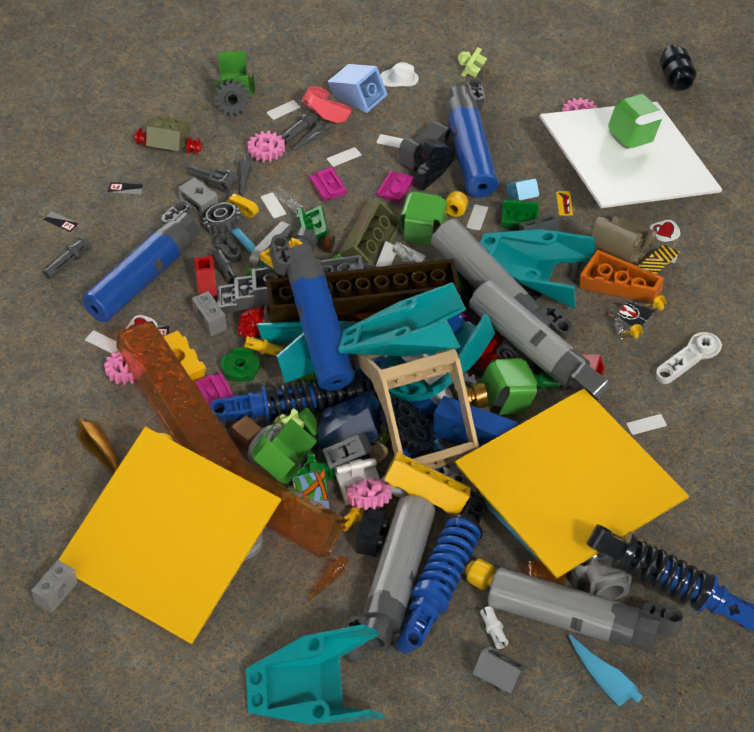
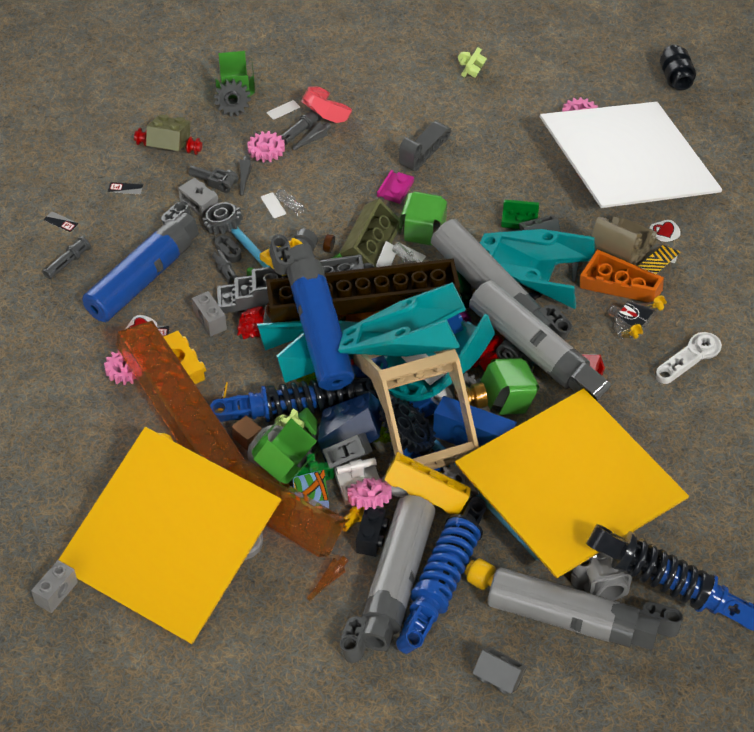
pearl gold piece [76,419,120,475] -> none
white sticker [85,331,122,353] -> none
red slope [194,256,217,298] -> none
dark pink plate [195,372,234,412] -> none
green plate [221,348,260,382] -> none
yellow beam [226,194,259,218] -> none
yellow pin [244,336,284,356] -> none
teal windscreen [246,624,385,725] -> none
light grey beam [249,221,291,266] -> none
green bracket [297,205,329,240] -> none
dark pink plate [309,167,347,202] -> none
white sticker [327,147,361,167] -> none
light blue slope [328,64,388,113] -> none
tan plate [368,444,388,463] -> none
white sticker [377,134,403,148] -> none
white piece [380,62,419,87] -> none
black connector [414,139,455,191] -> none
yellow head [445,191,468,217] -> none
blue piece [446,78,498,198] -> none
white sticker [467,204,488,230] -> none
white pin [480,606,509,649] -> none
medium azure panel [506,178,539,201] -> none
clear orange piece [524,560,566,586] -> none
green pin [534,374,561,390] -> none
yellow sticker [556,191,573,216] -> none
medium azure piece [569,634,643,706] -> none
bright green piece [608,94,662,149] -> none
white sticker [627,414,667,435] -> none

